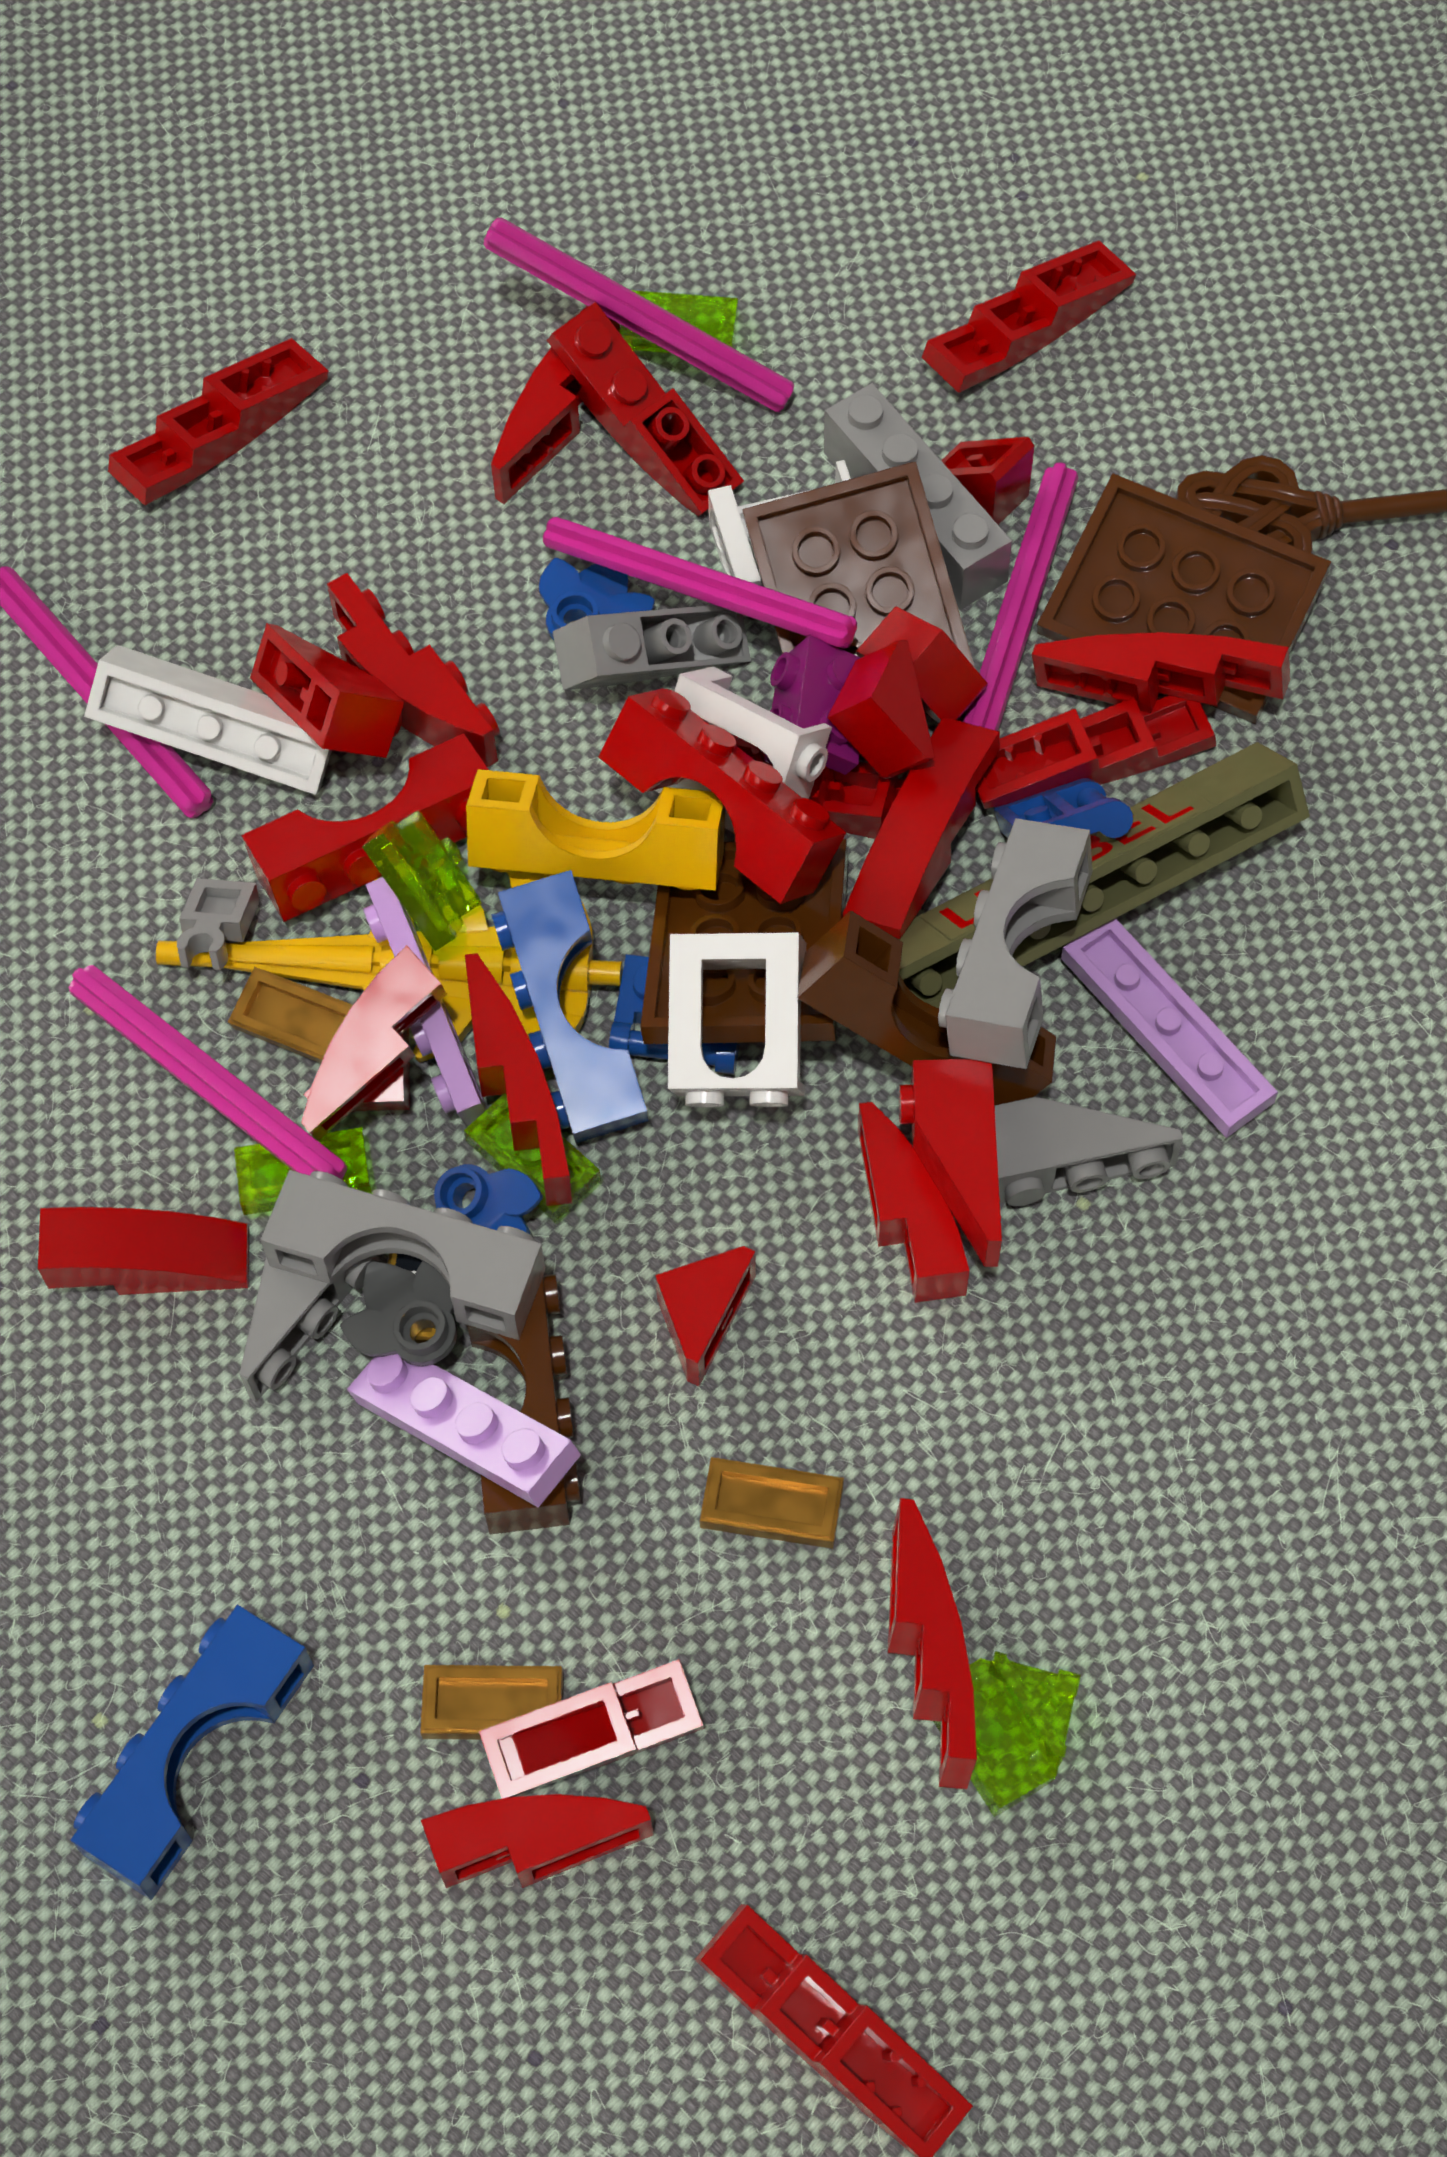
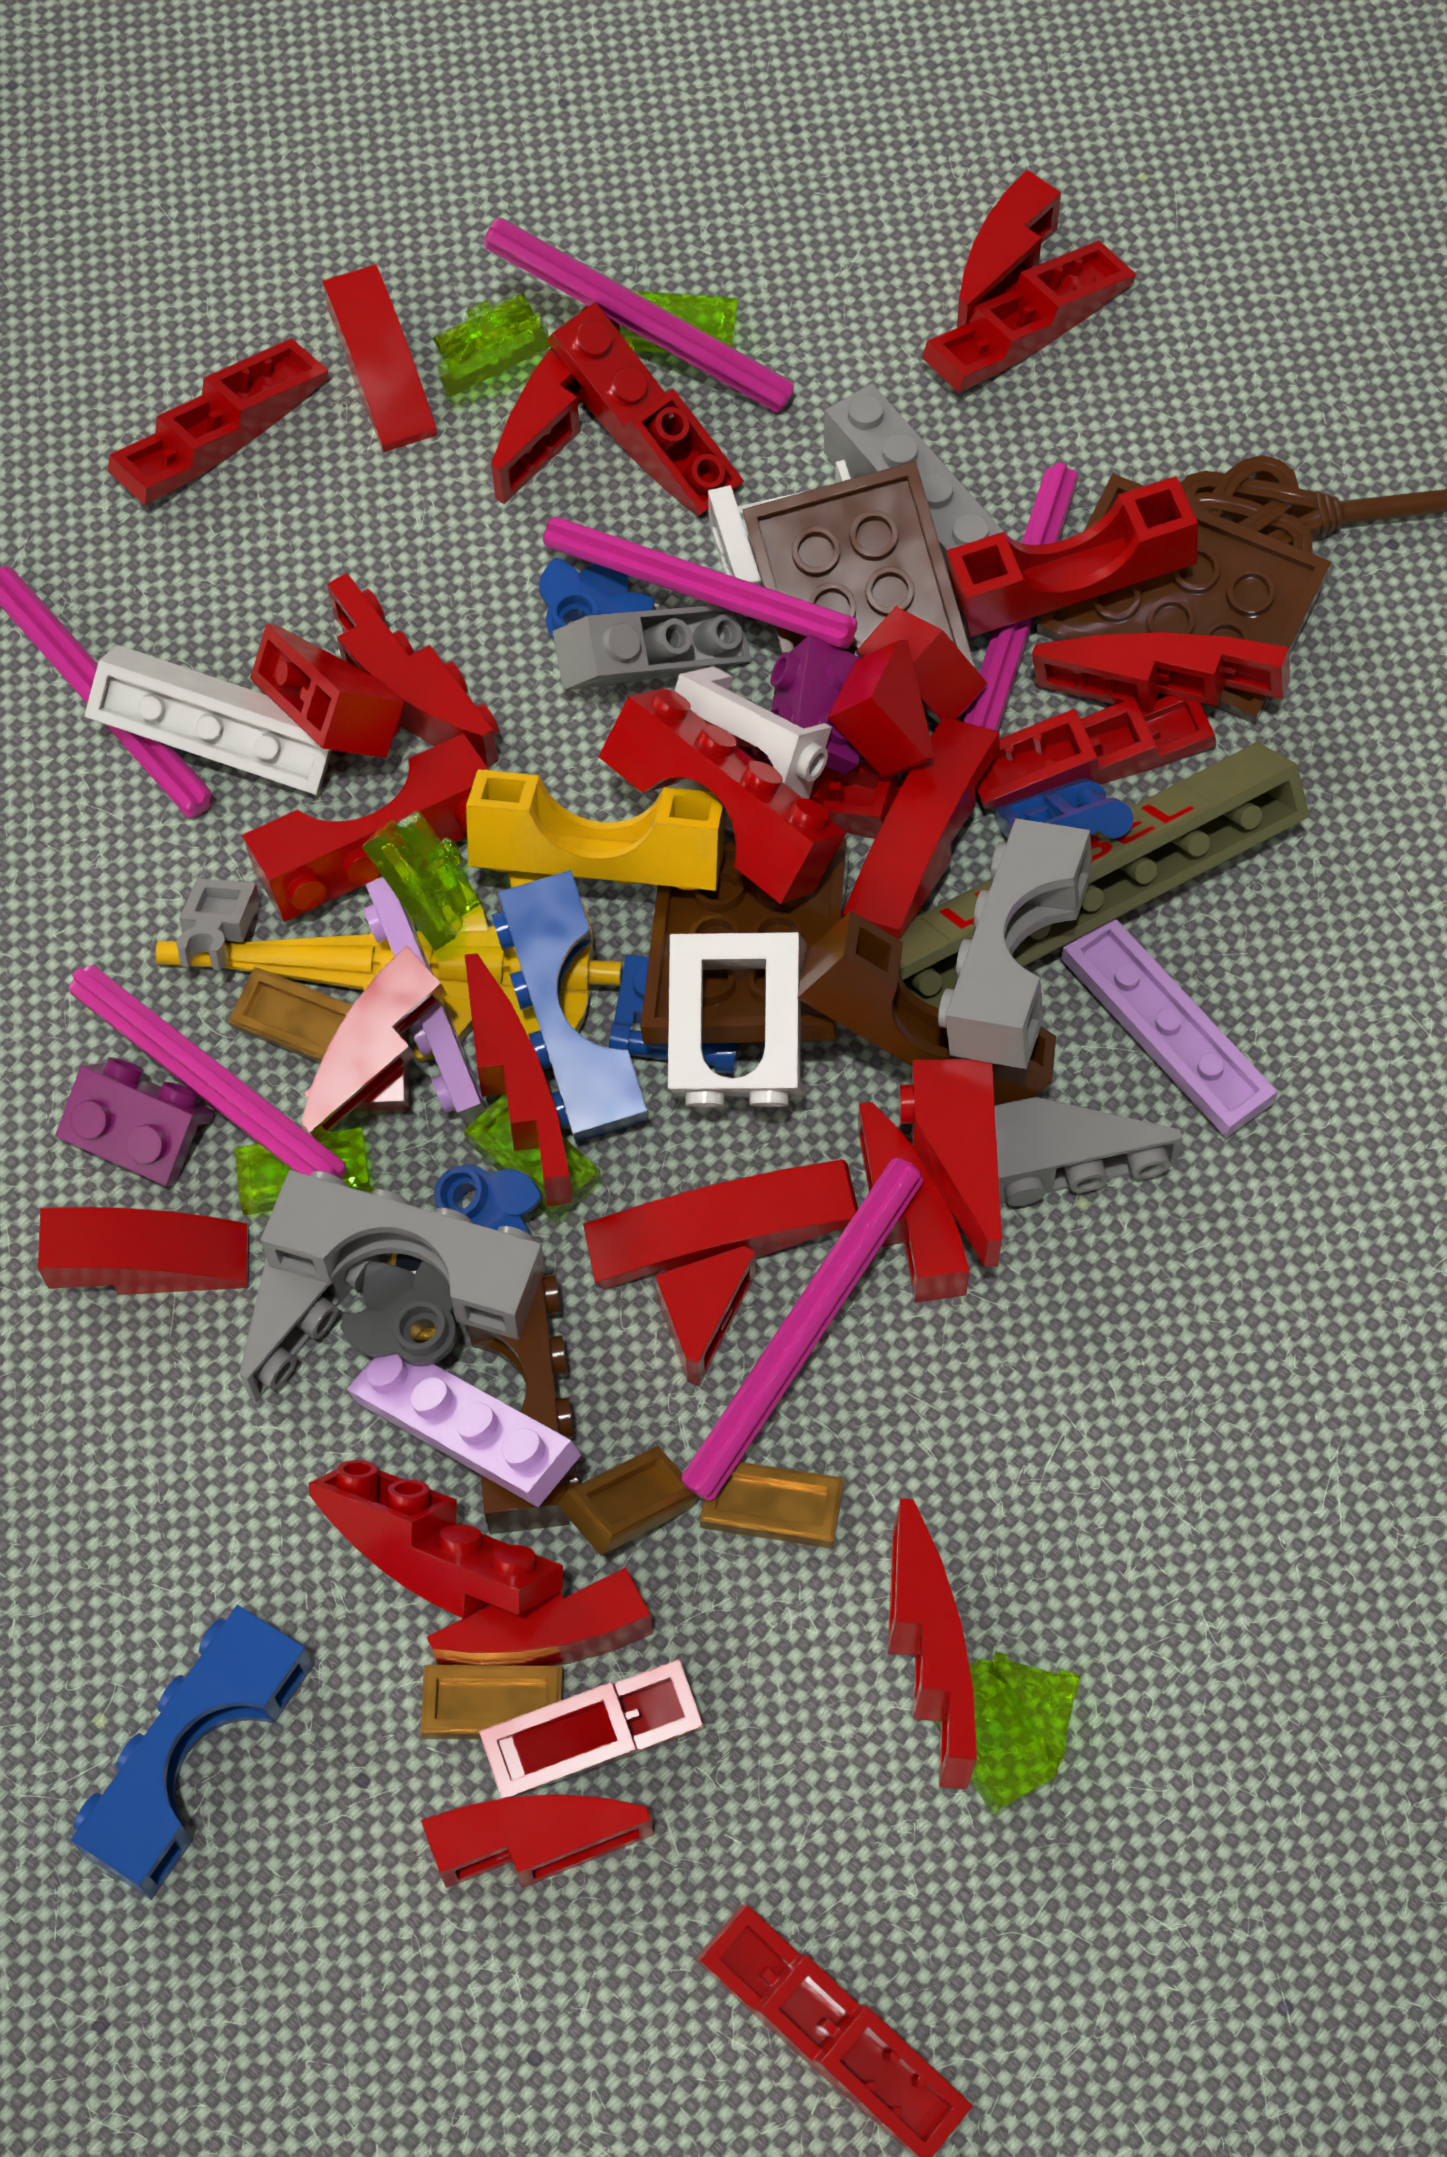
red slope [941,436,1035,525] -> none
none -> magenta bracket [55,1057,215,1186]
none -> red slope [309,1460,563,1619]
none -> red slope [322,264,437,453]
none -> red slope [427,1567,653,1666]
none -> clear neon green slope [433,292,551,398]
none -> pearl gold tile [558,1446,699,1556]
none -> red slope [583,1159,858,1290]
none -> dark pink axle [681,1157,923,1501]
none -> red arch [946,476,1198,638]
none -> red slope [957,169,1061,328]

